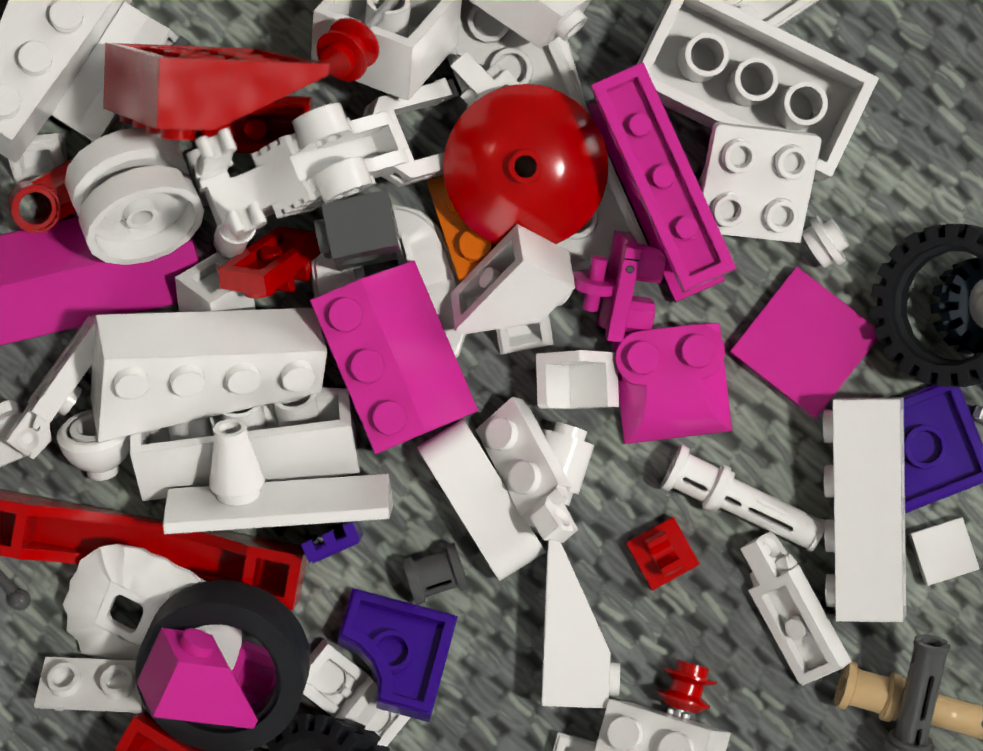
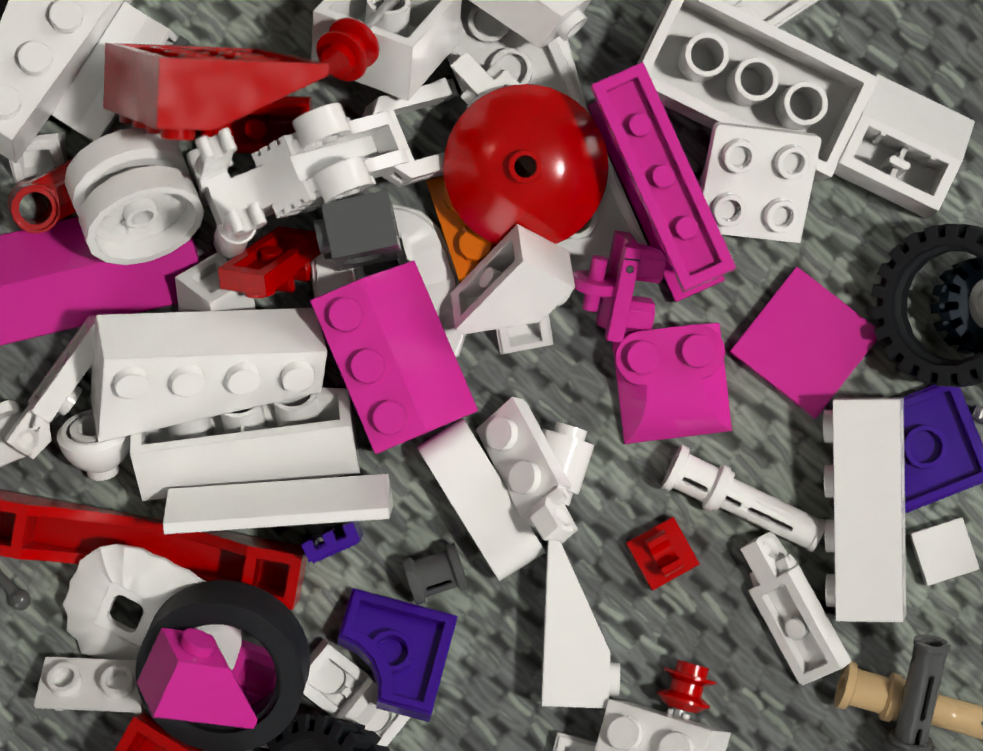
white cone [209,419,265,506] -> none
white panel [536,350,619,410] -> none
white plate [802,216,850,268] -> none
none -> white slope [833,74,975,219]

